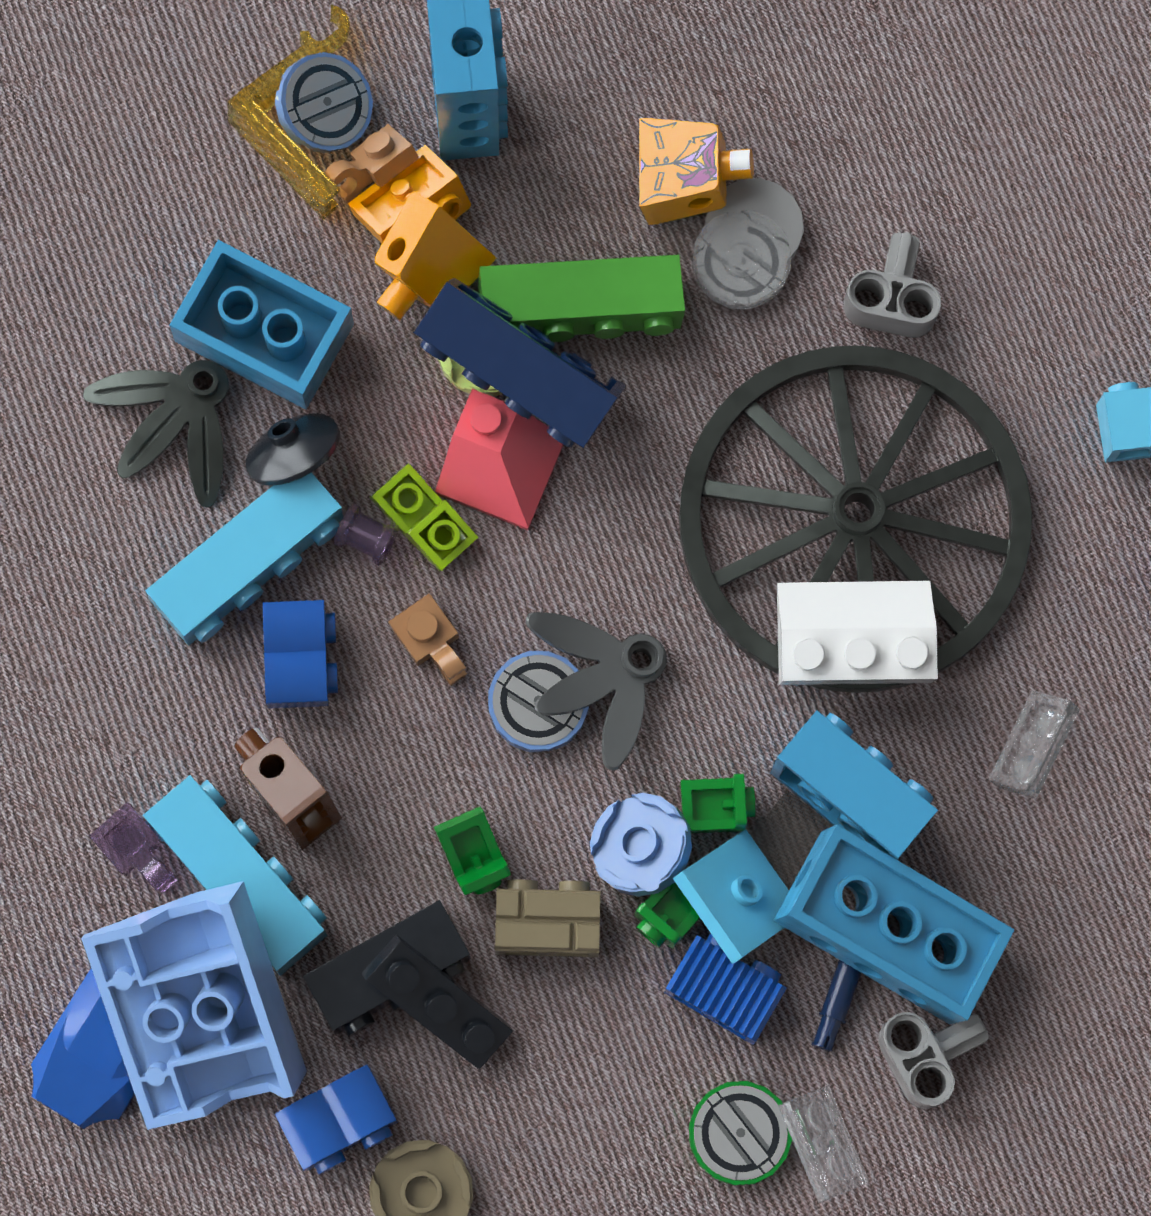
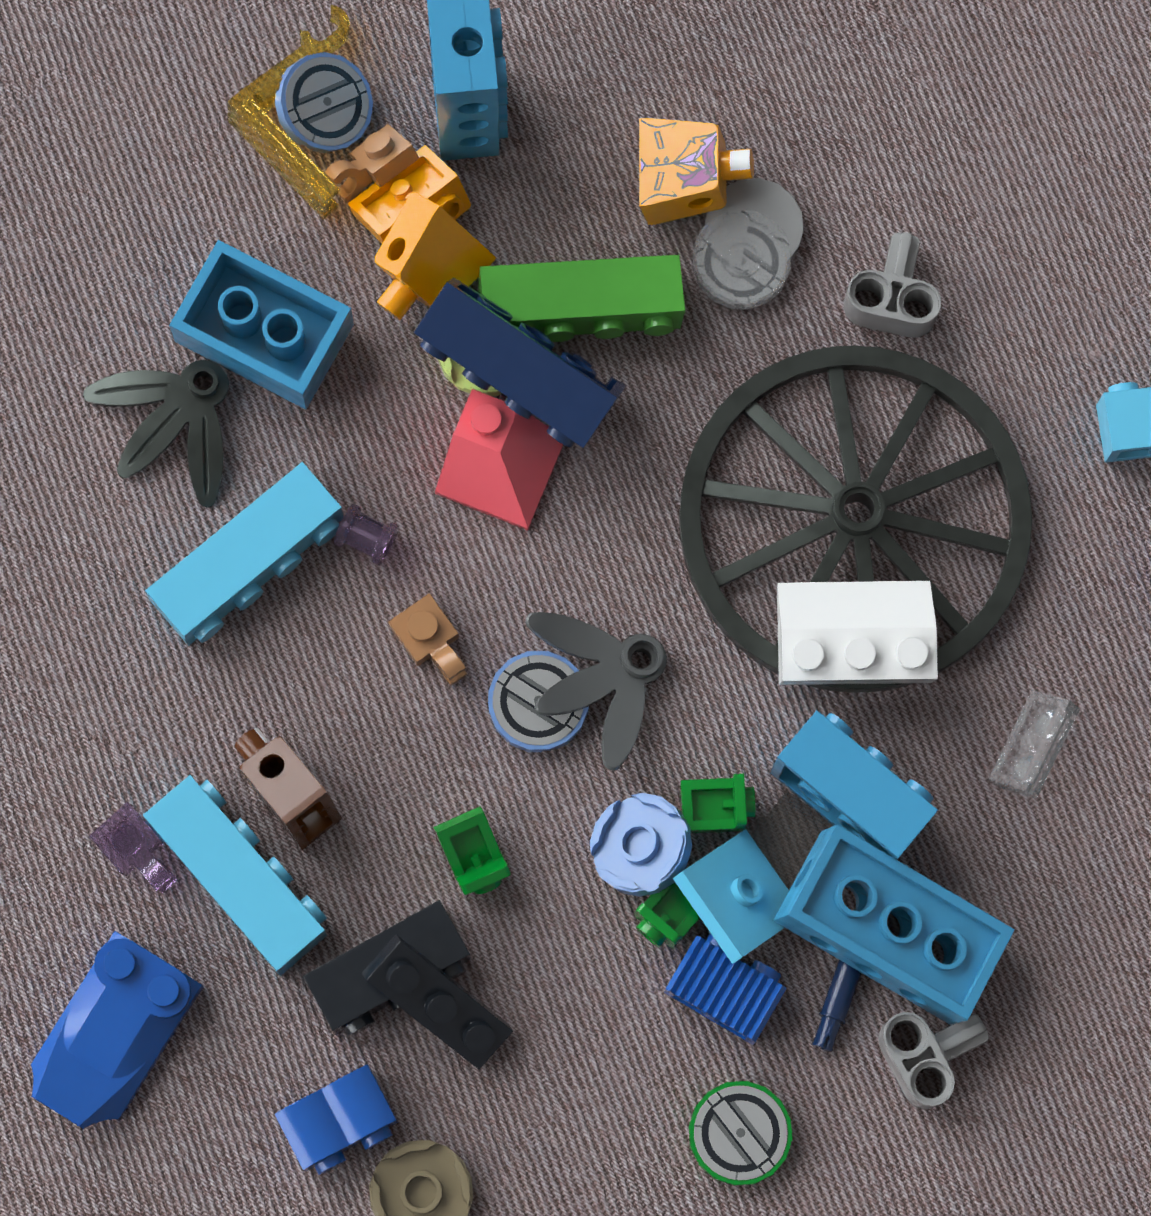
light blue piece [81,881,307,1130] -> none
black dish [246,413,340,486] -> none
blue brick [263,600,338,709] -> none
lime slope [369,463,479,571] -> none
dark tan brick [495,879,600,957] -> none
clear plate [778,1085,869,1203] -> none

